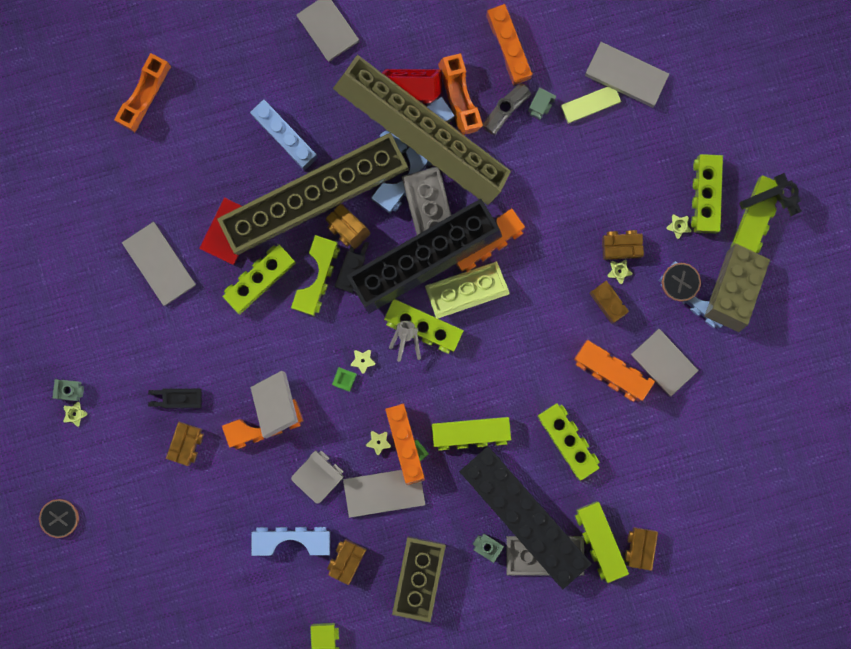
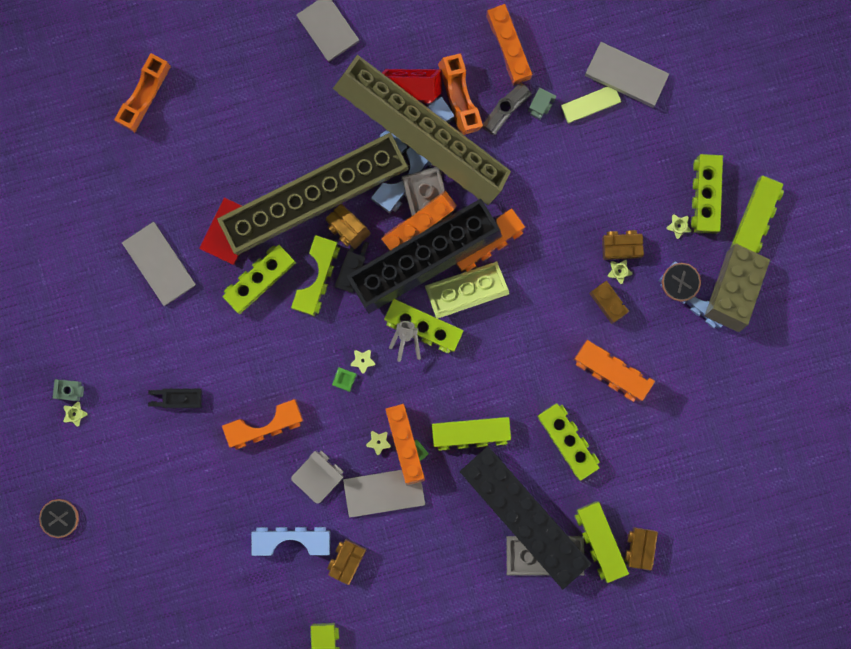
pearl gold brick [166,422,204,466] -> none
light blue arch [250,100,318,171] -> none
light grey tile [251,371,298,439] -> none
olive brick [392,536,446,622] -> none
sand green brick [472,533,504,563] -> none
light grey tile [631,329,698,397] -> none
black piece [739,173,802,217] -> none
none -> orange arch [382,190,457,250]

